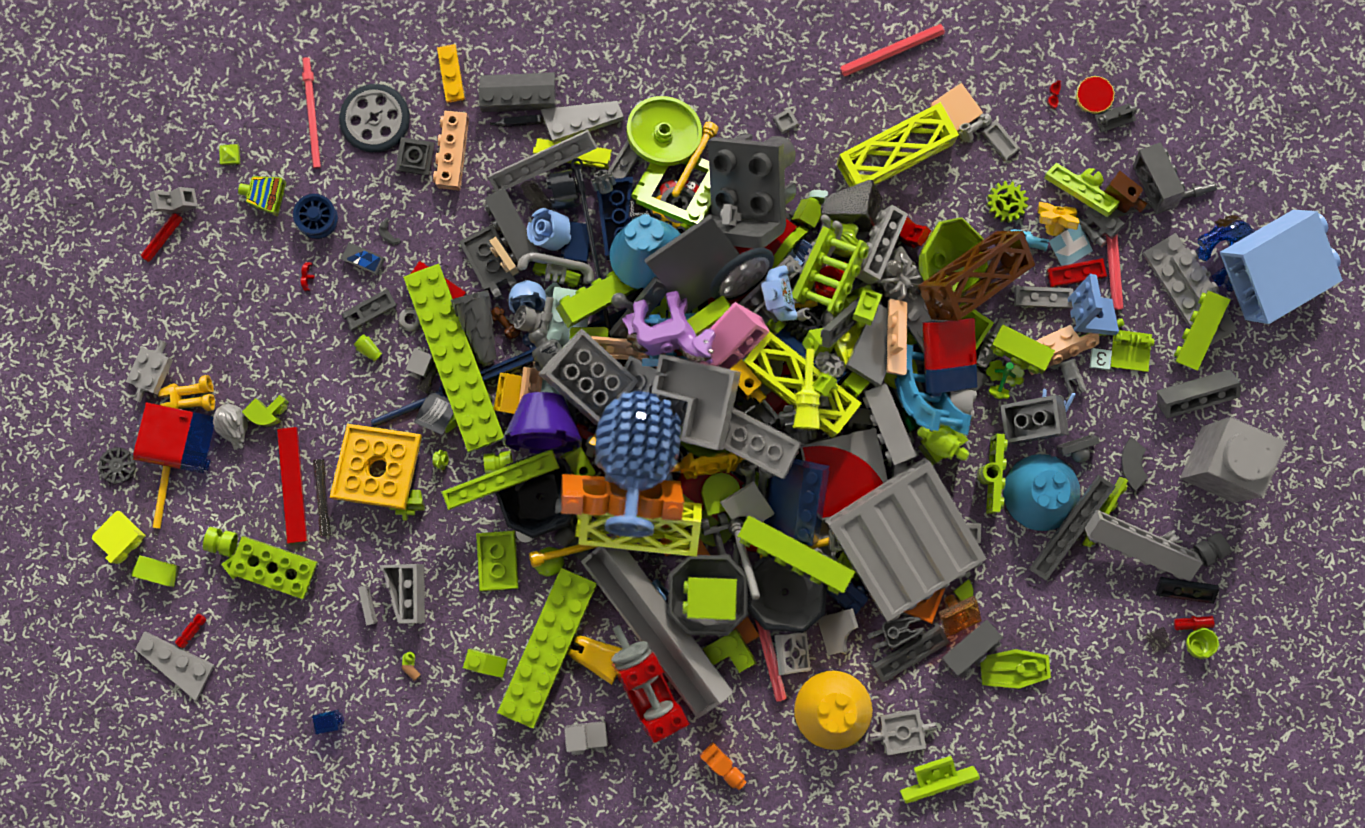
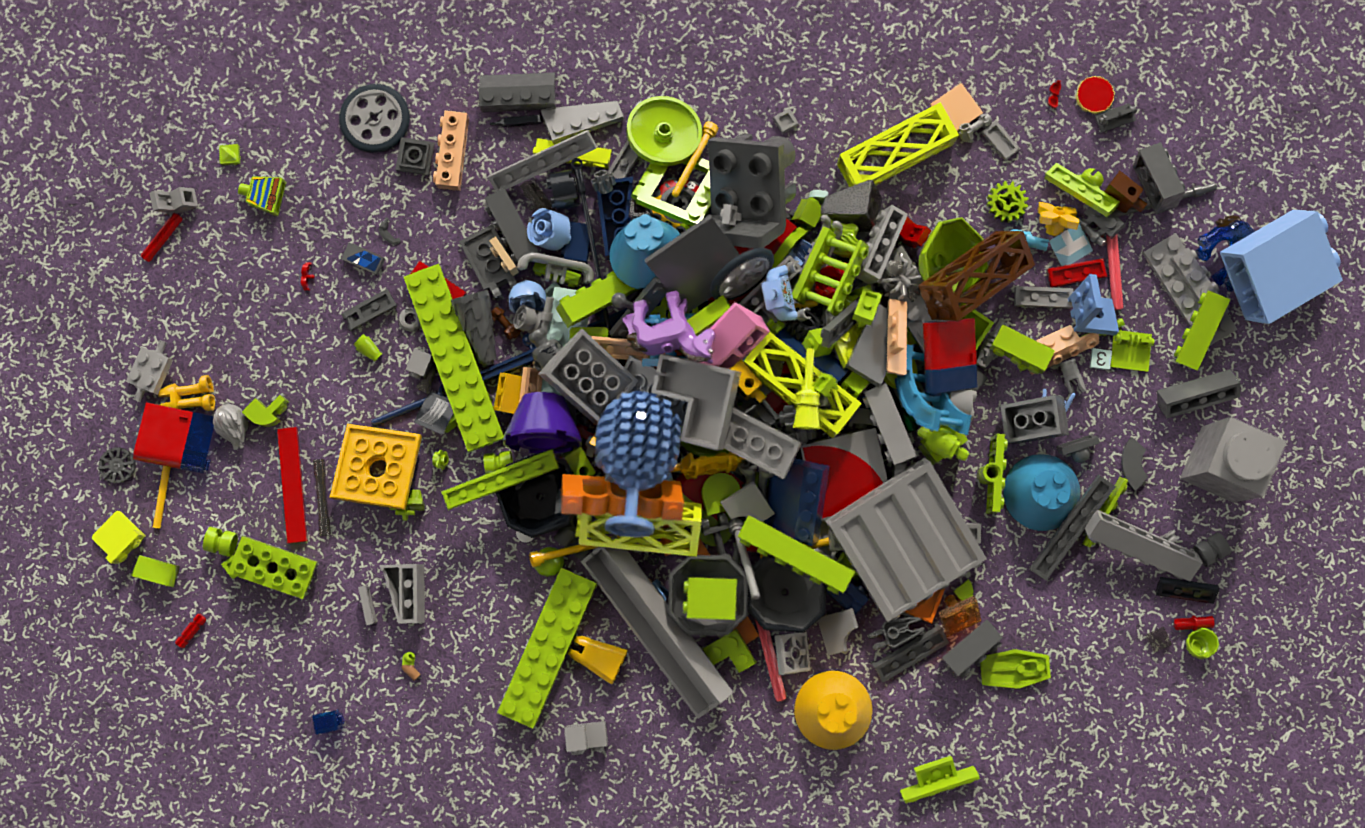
light grey wing [135,632,215,701] -> none
dark blue wheel [293,194,338,239] -> none
coral bar [302,58,321,169] -> none
yellow plate [437,44,465,103] -> none
lime slope [463,648,508,678] -> none
lime tile [476,531,519,591] -> none
red piece [611,625,689,744] -> none
orange piece [700,742,746,790] -> none
light grey gear [815,351,846,377] -> none
coral axle [840,24,945,76] -> none
light grey plate [869,709,937,755] -> none
lime plant [986,360,1025,399] -> none

